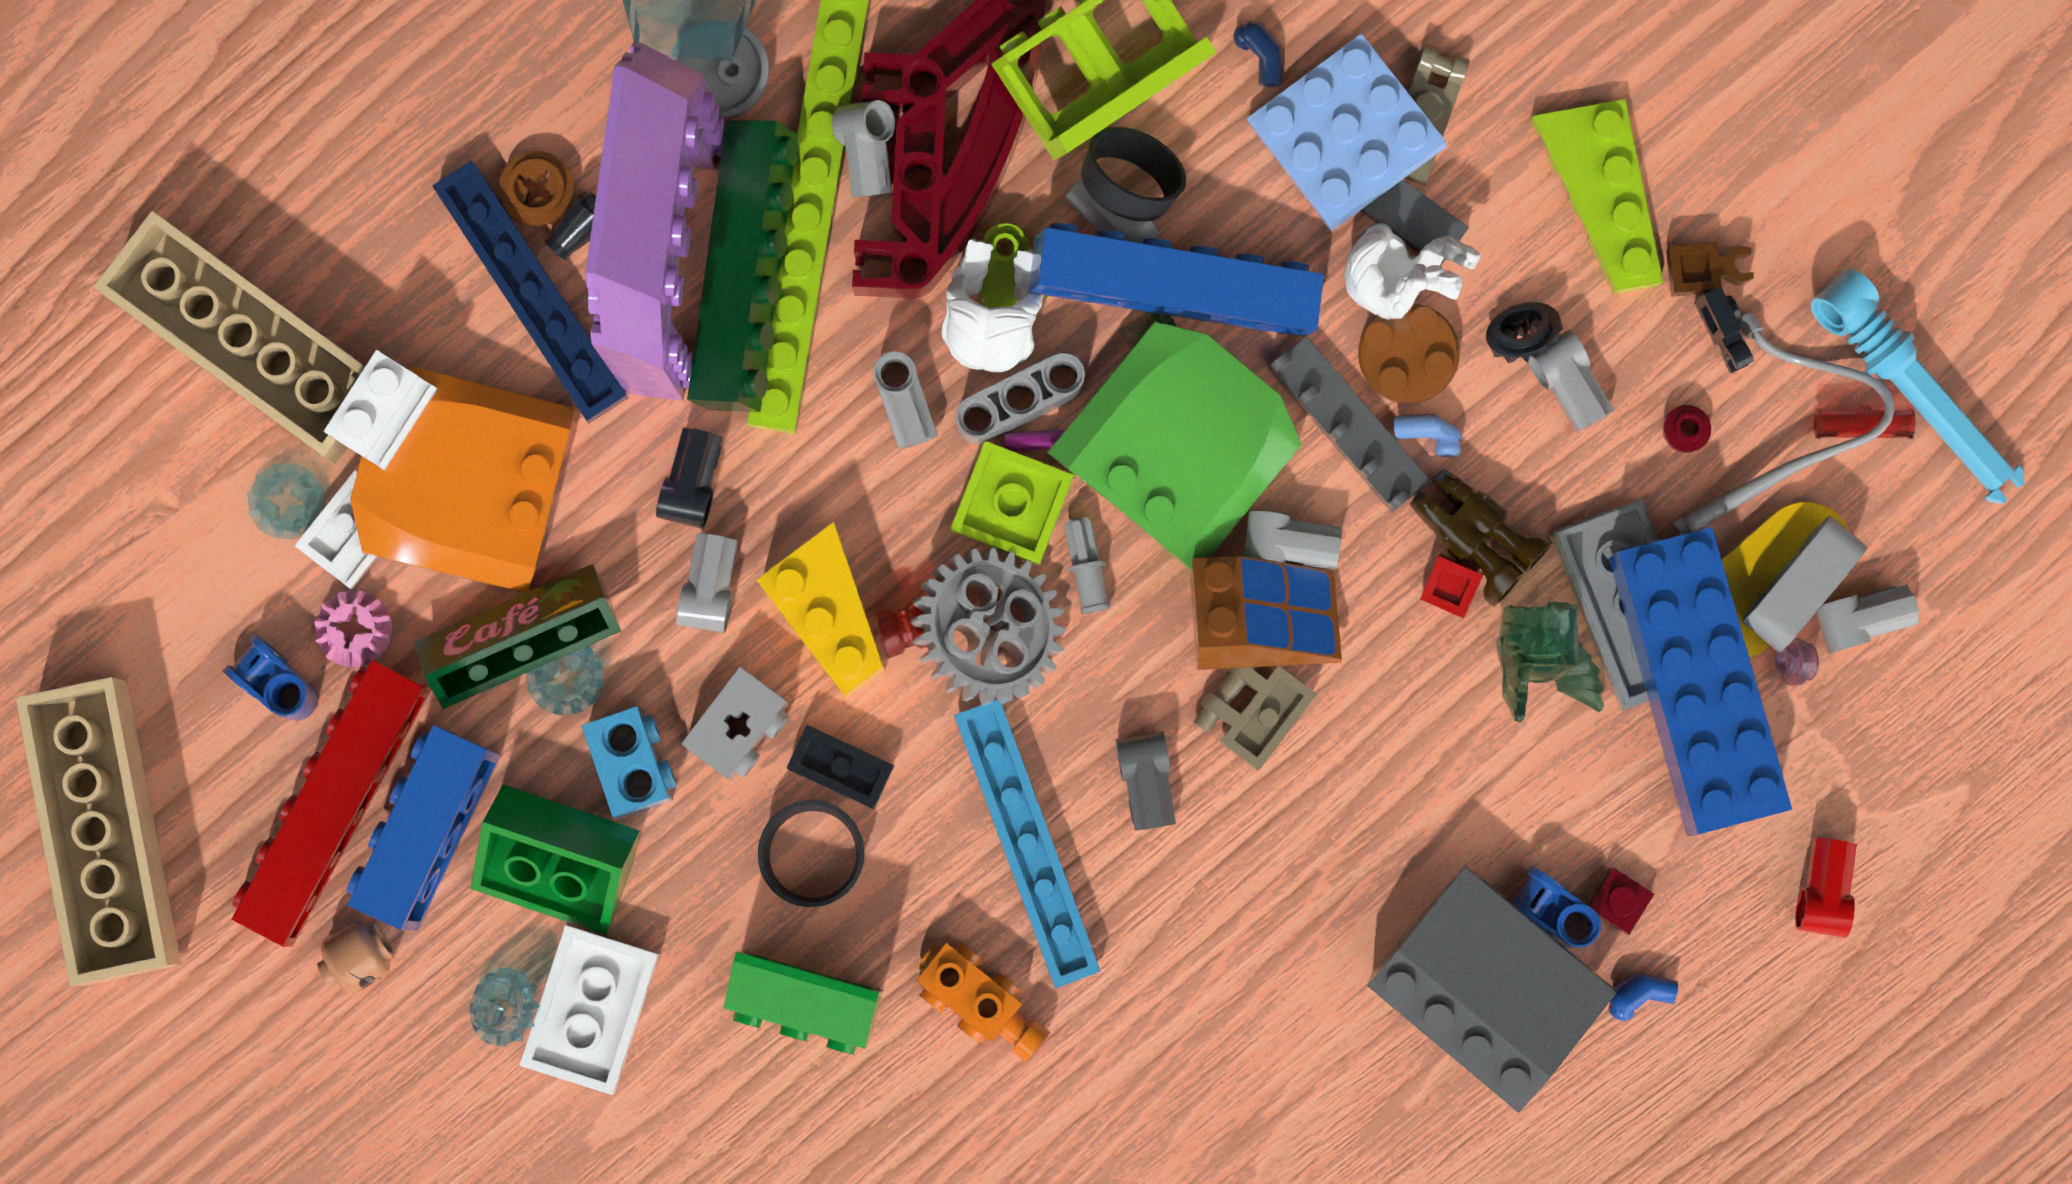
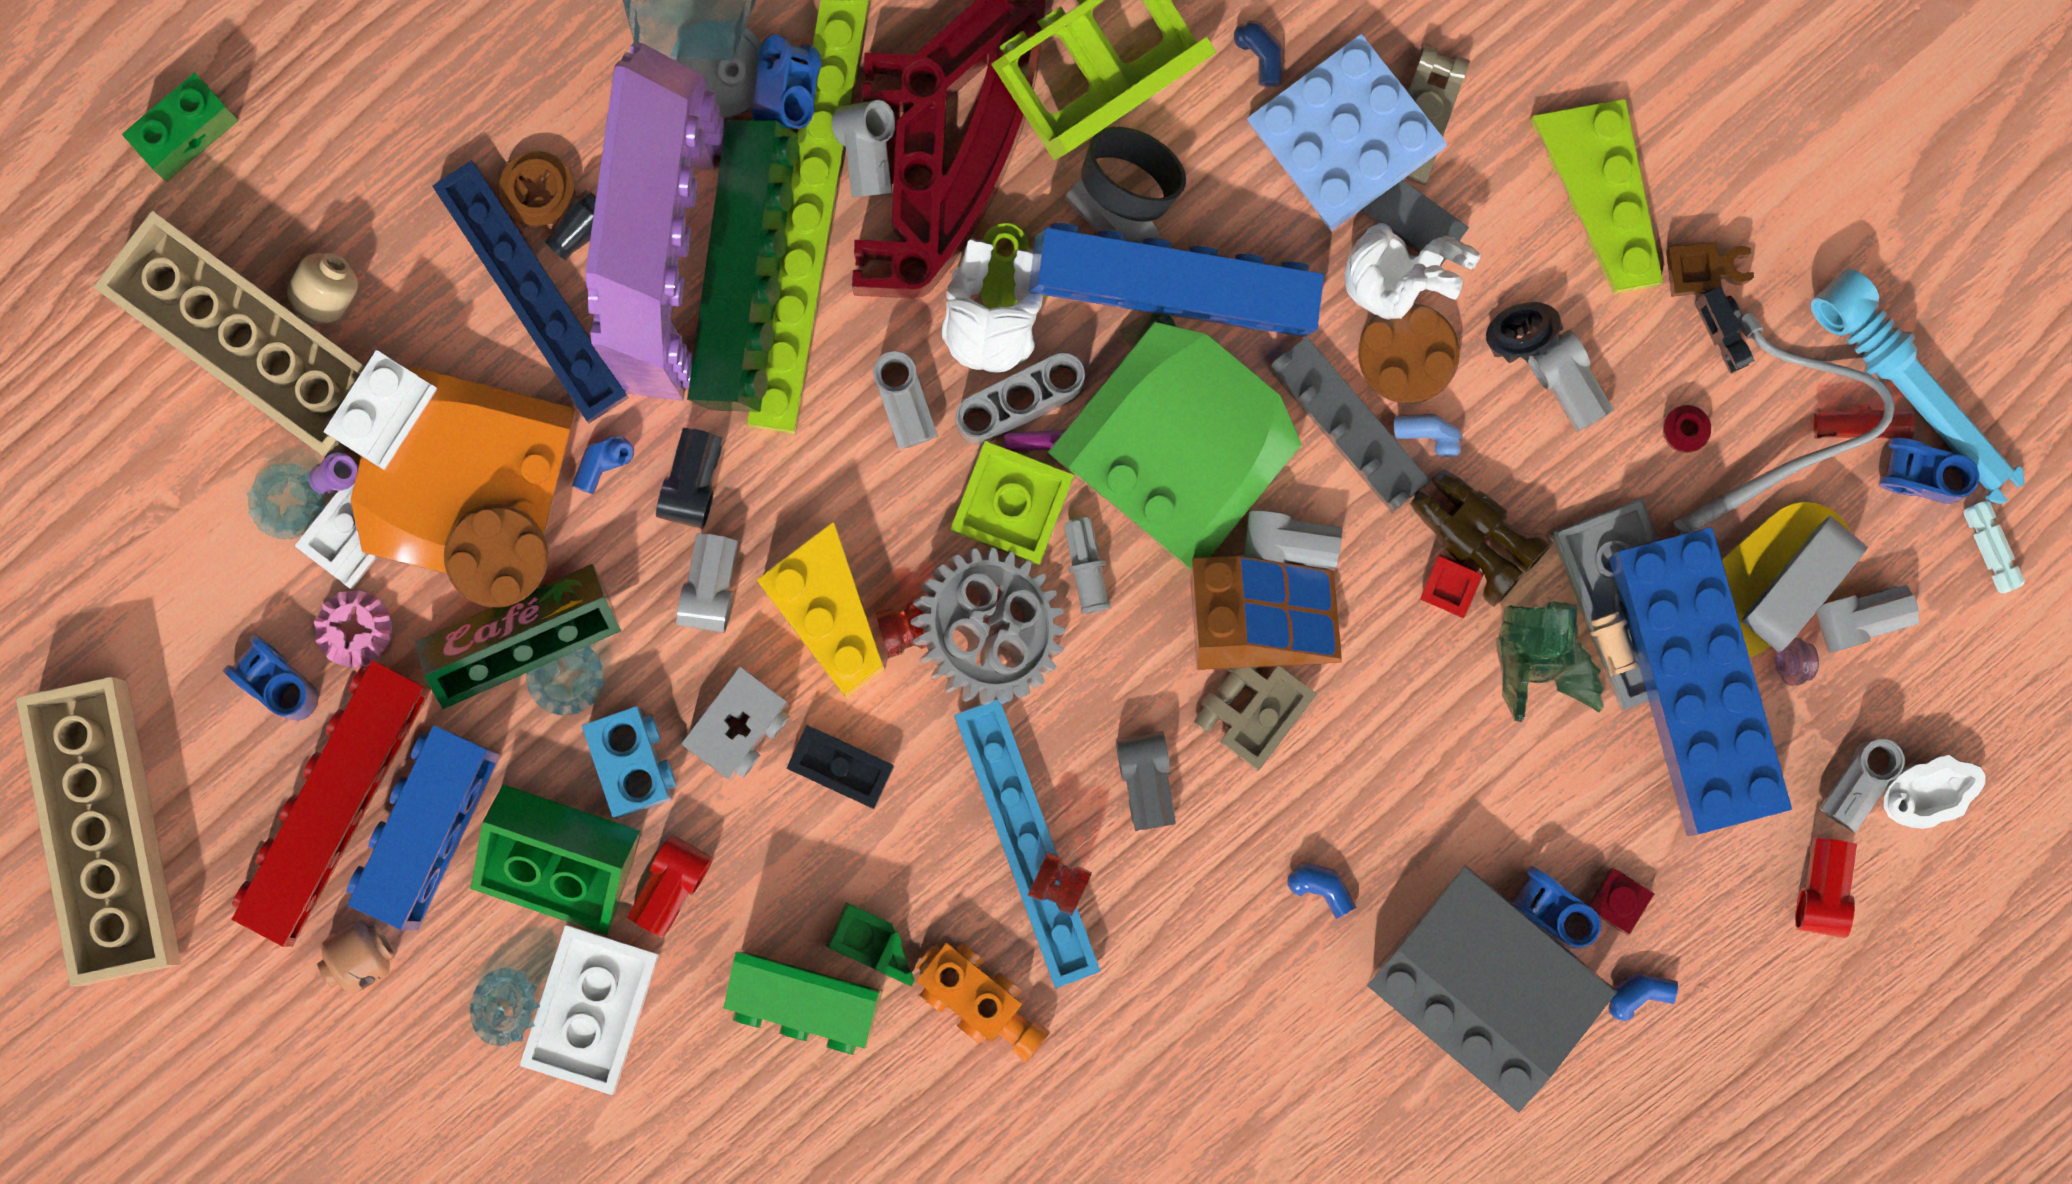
black tyre [758,800,865,907] -> none
none -> green brick [122,72,239,182]
none -> tan head [287,253,358,324]
none -> medium lavender pin [309,452,358,494]
none -> dark orange piece [444,504,548,607]
none -> blue arm [571,436,634,495]
none -> red piece [626,834,713,938]
none -> blue piece [751,34,821,129]
none -> green slope [825,902,915,987]
none -> clear red wheel [1028,852,1092,916]
none -> blue arm [1287,863,1357,919]
none -> light nougat pin [1590,611,1640,676]
none -> light grey piece [1819,739,1905,832]
none -> blue piece [1879,438,1980,504]
none -> white arm [1884,755,1986,829]
none -> light aqua axle [1964,501,2025,593]

